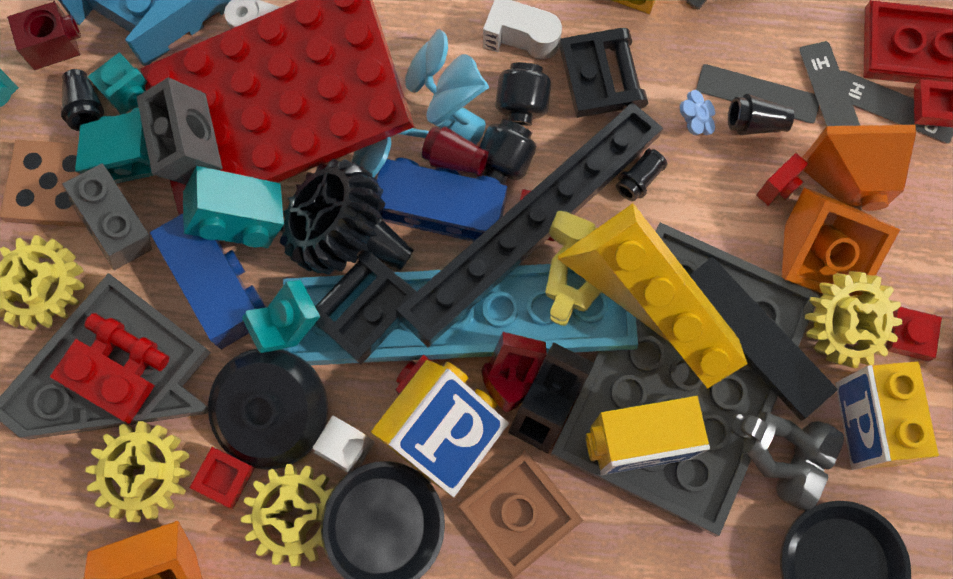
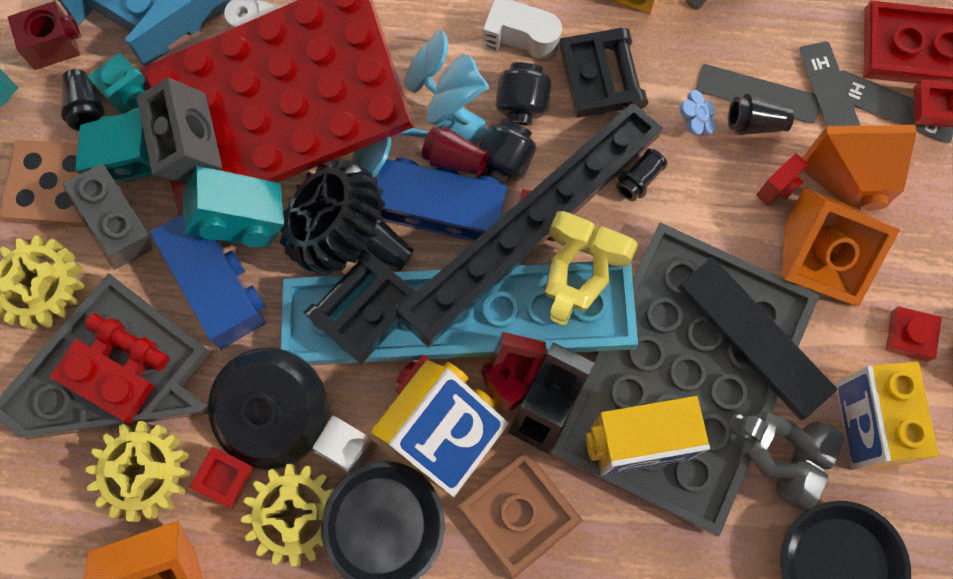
teal bracket [242,280,320,353] -> none
yellow wedge [558,203,747,389] -> none
light yellow gear [805,271,902,368] -> none

